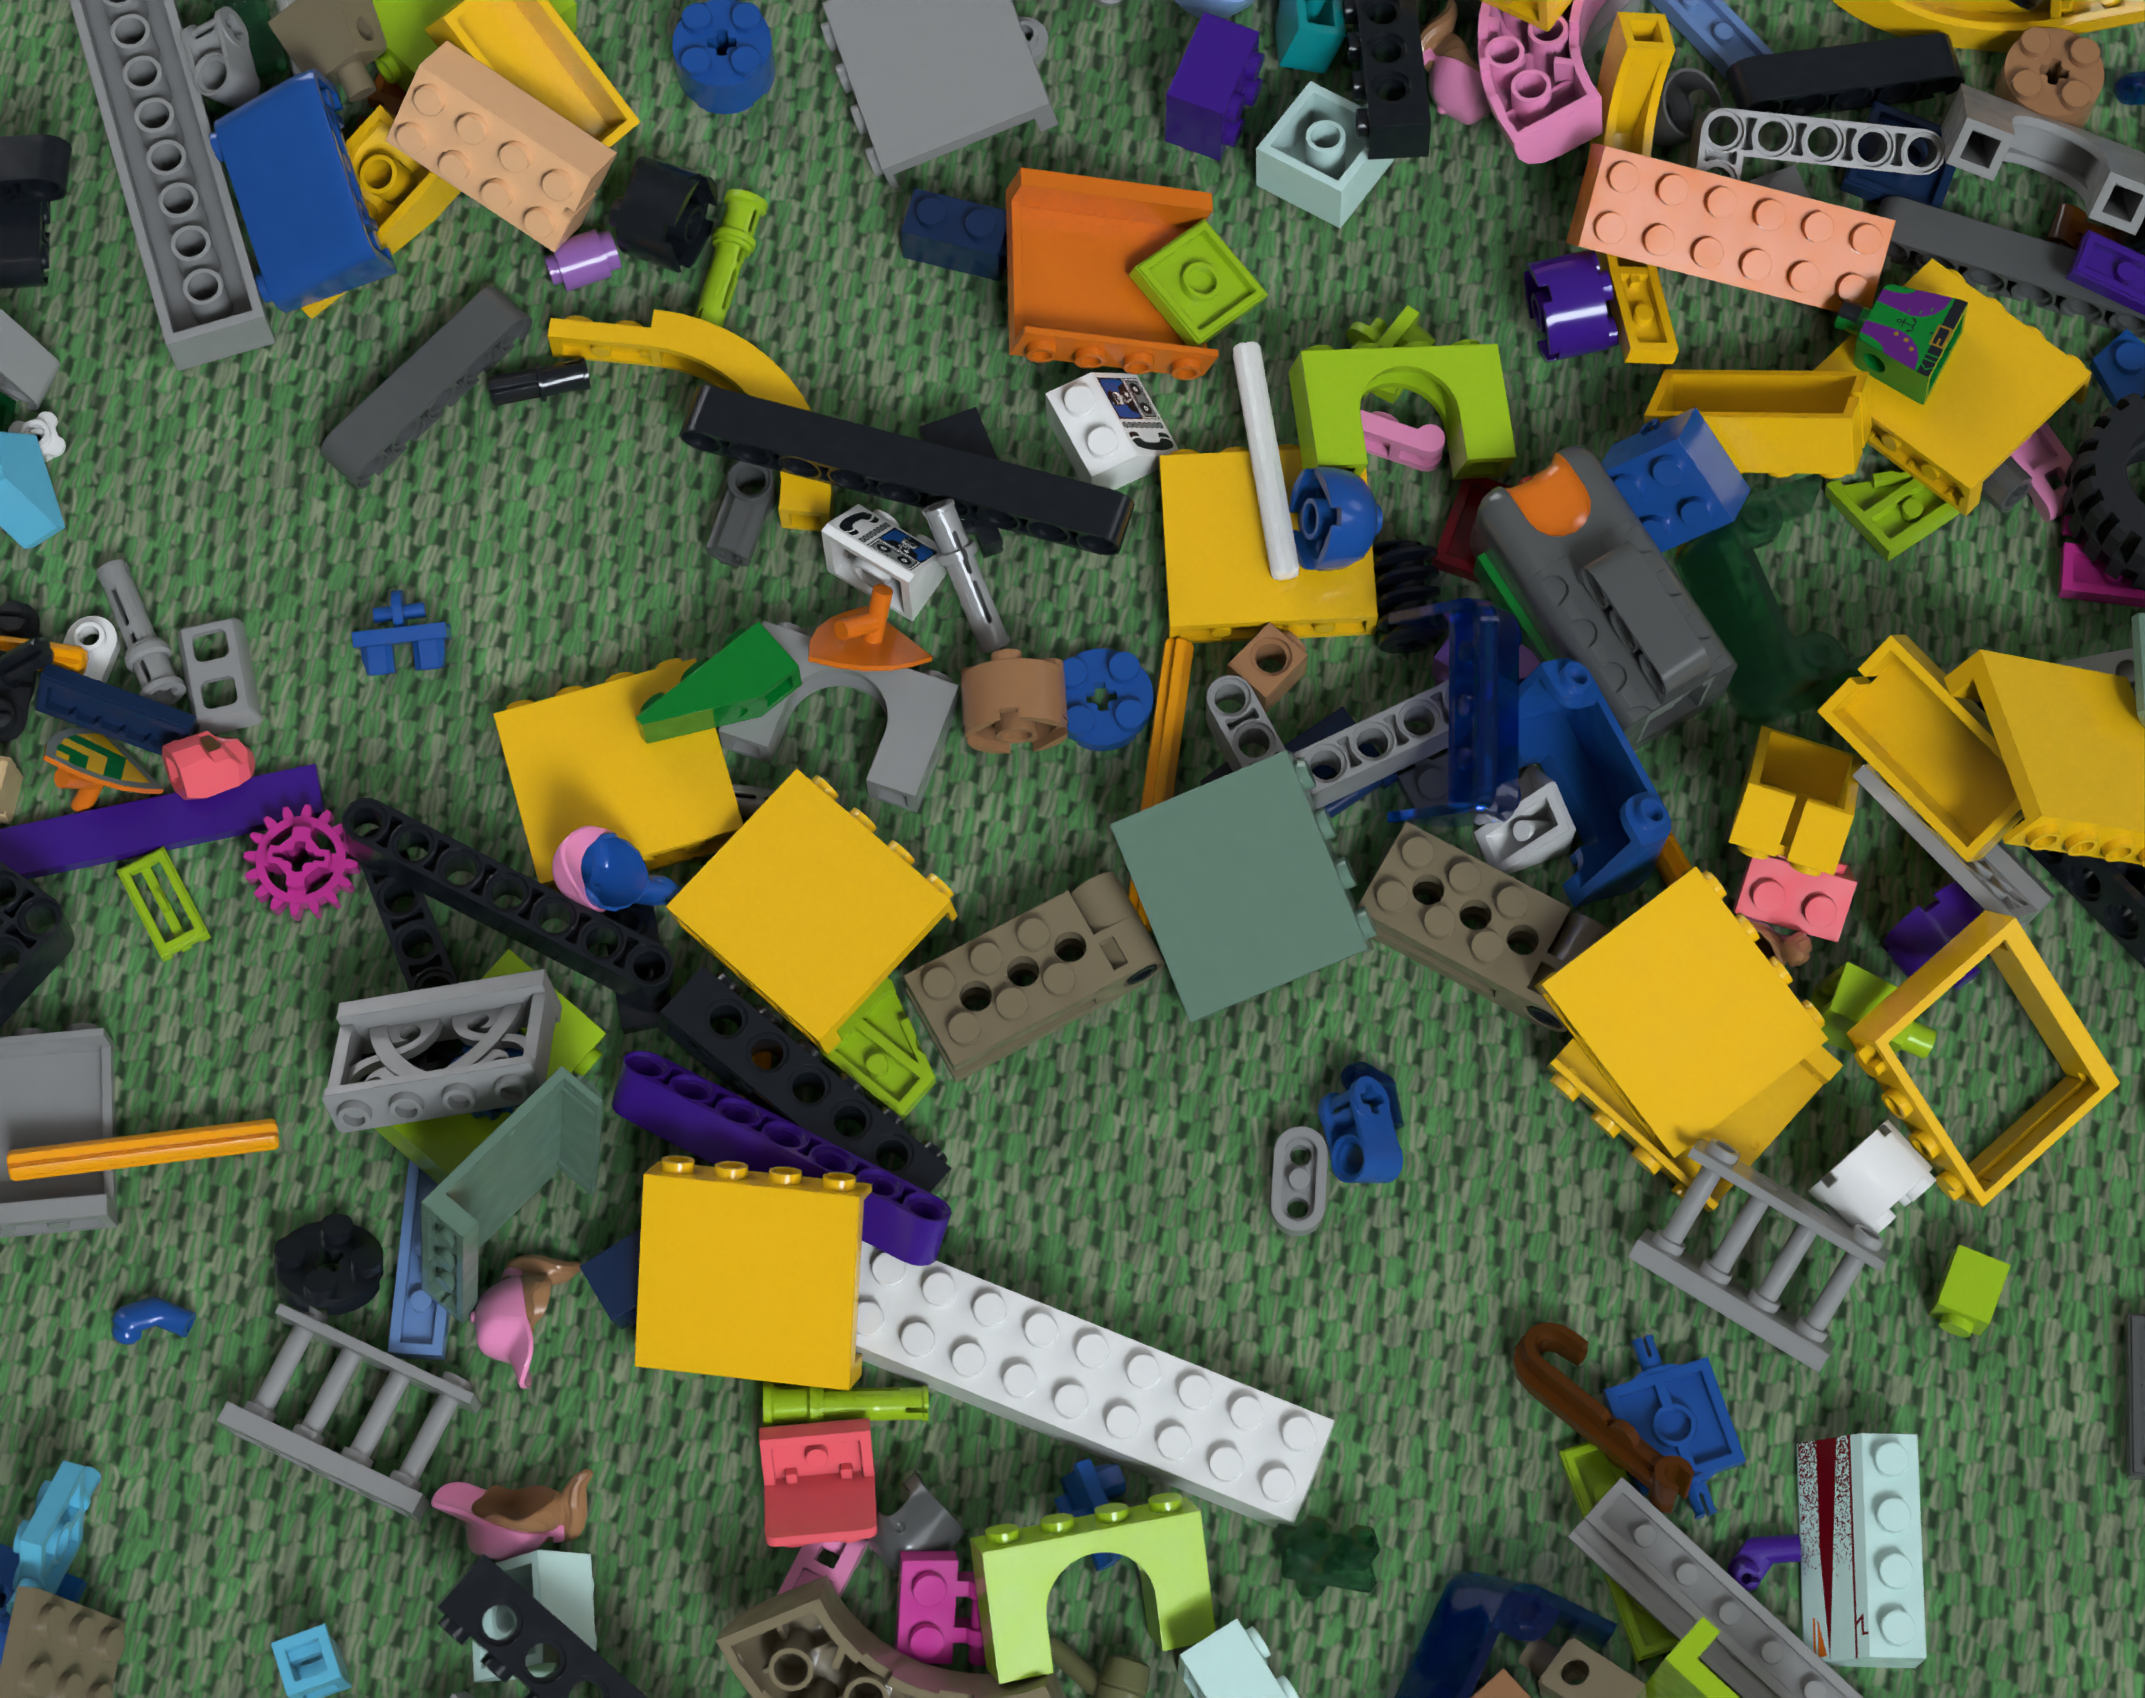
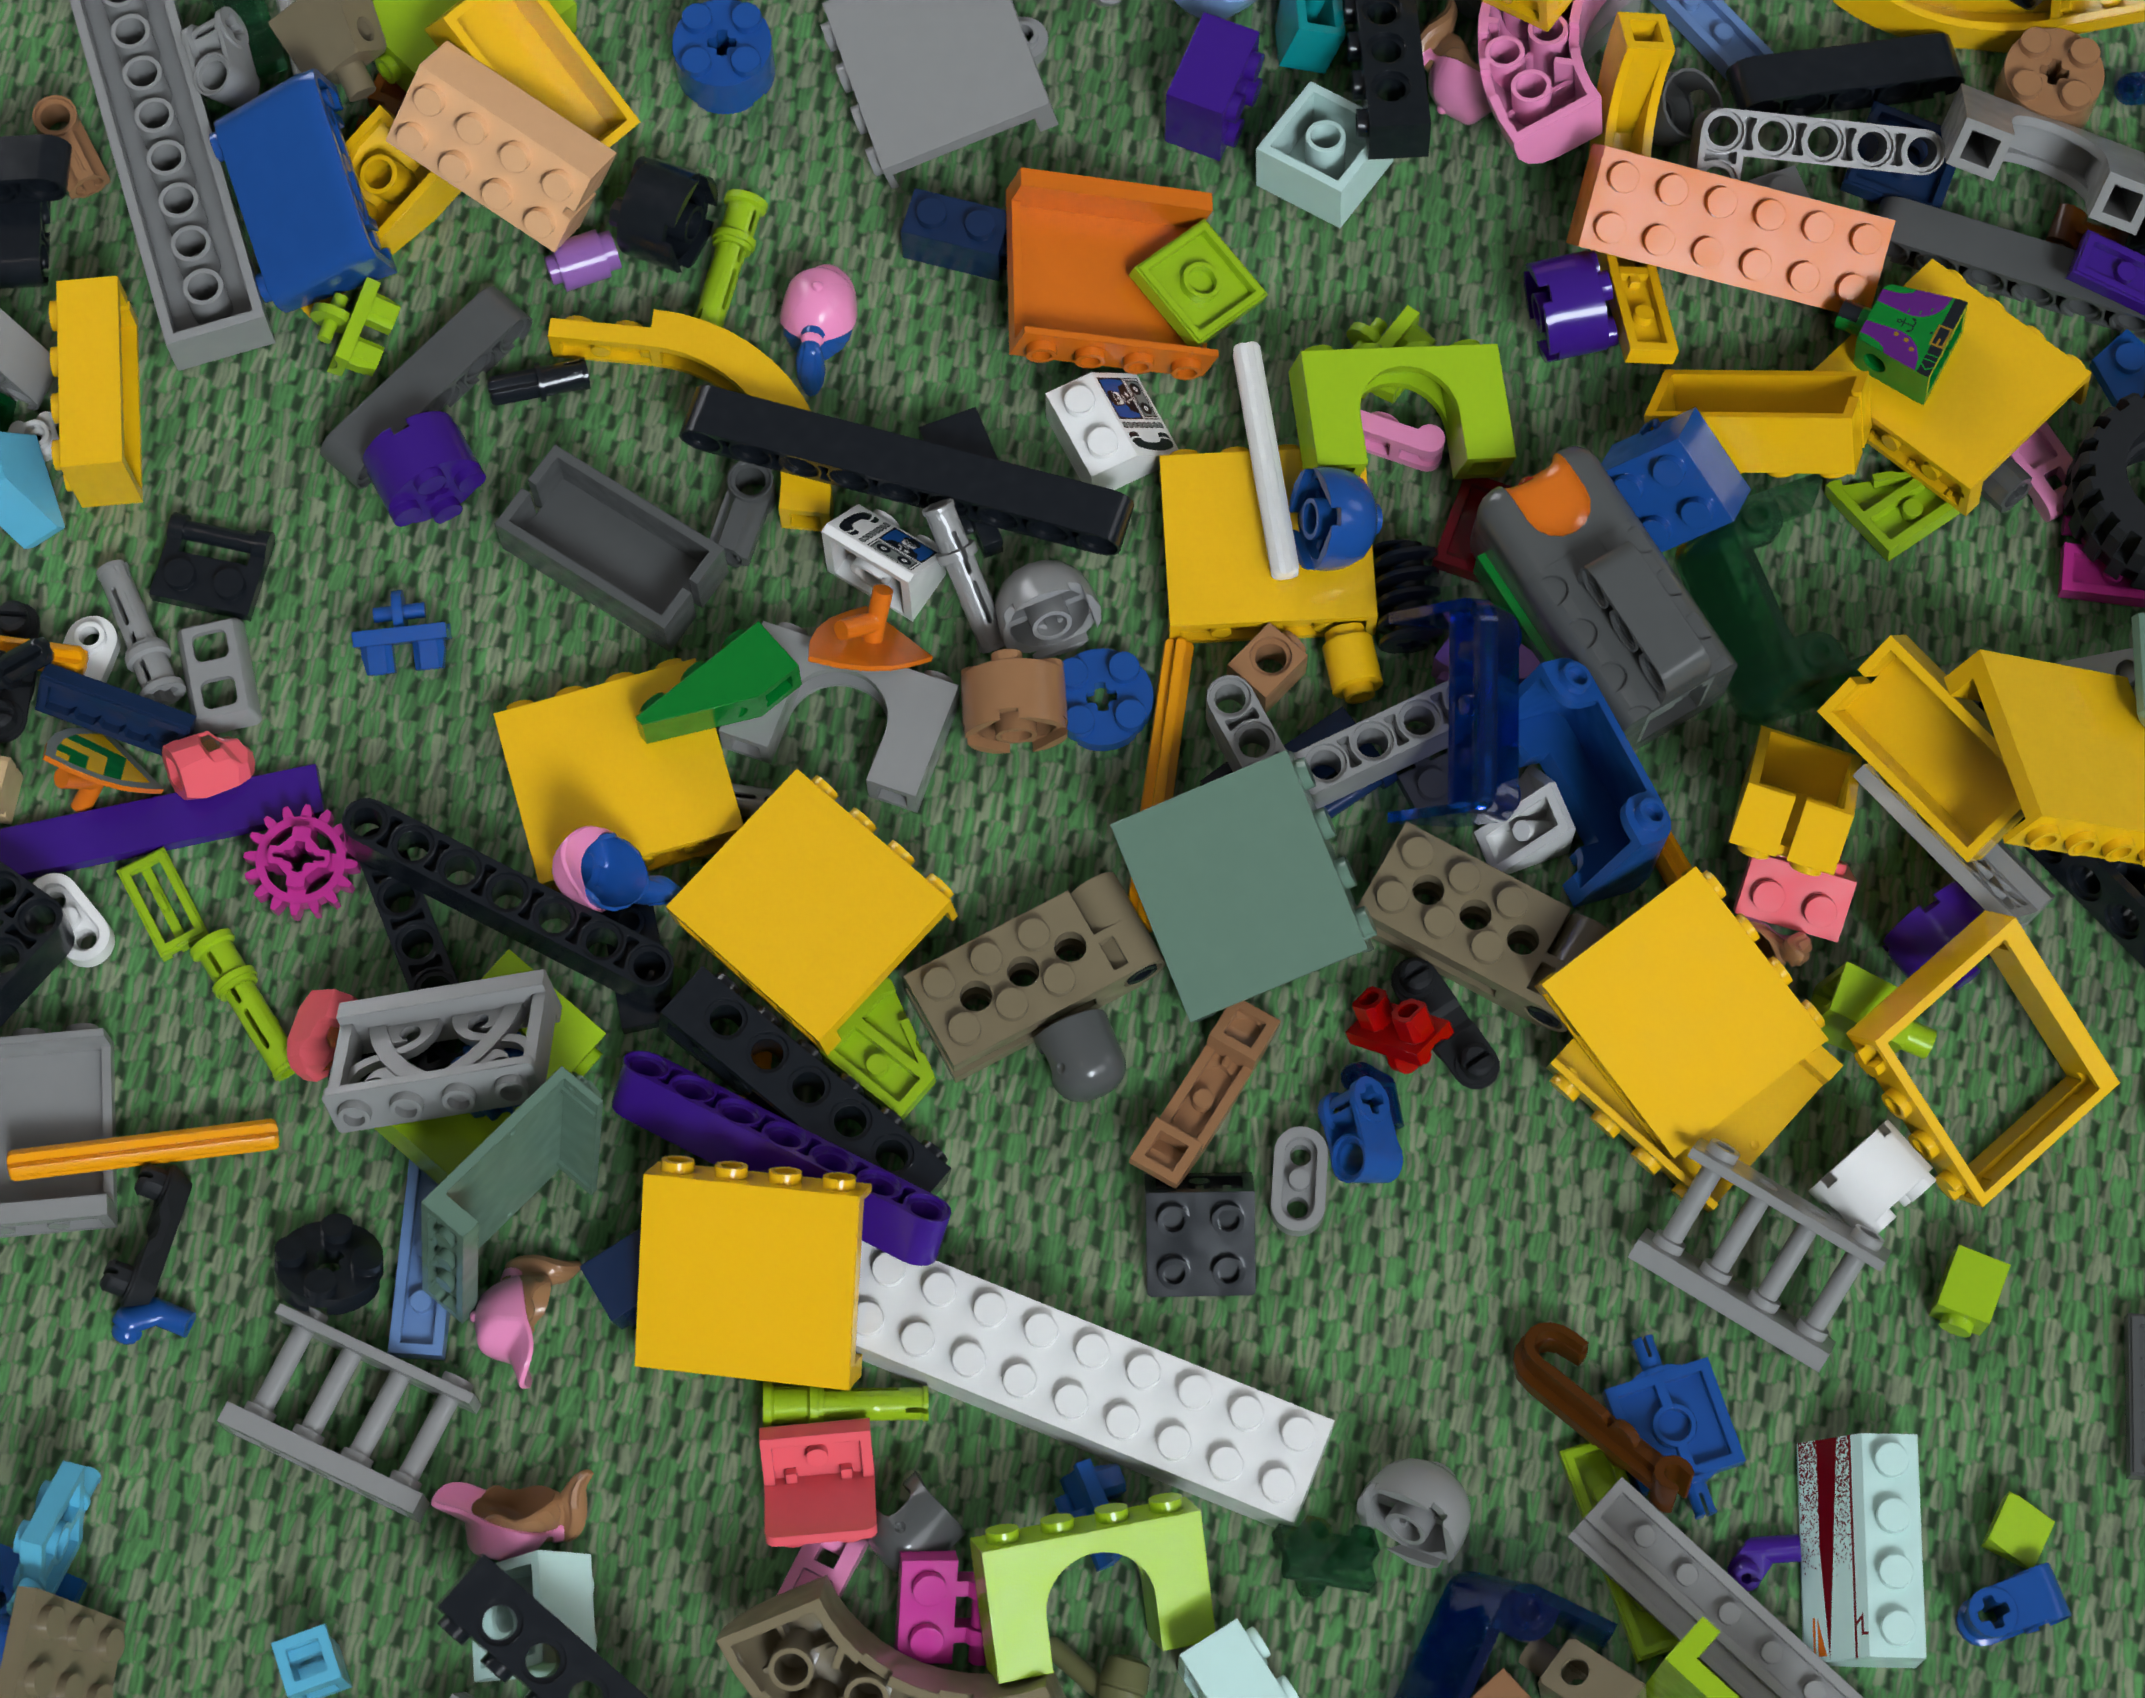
none -> medium nougat piece [32,95,111,199]
none -> white plate [33,873,115,967]
none -> yellow piece [49,275,143,508]
none -> black piece [100,1163,193,1307]
none -> black plate [149,512,275,621]
none -> lime pin [189,928,295,1081]
none -> coral rock [287,989,358,1082]
none -> lime hips [310,277,401,376]
none -> dark purple brick [363,411,486,527]
none -> dark grey piece [494,445,729,652]
none -> bright pink hair [780,264,857,396]
none -> light grey cylinder [995,560,1101,659]
none -> dark grey helmet [1033,1009,1126,1102]
none -> medium nougat slope [1129,1001,1281,1189]
none -> black bracket [1144,1172,1256,1297]
none -> yellow brick [1322,622,1383,704]
none -> red hips [1345,986,1454,1074]
none -> light grey cylinder [1356,1458,1471,1569]
none -> black piece [1391,958,1500,1089]
none -> blue piece [1955,1563,2072,1647]
none -> lime slope [1981,1491,2055,1569]

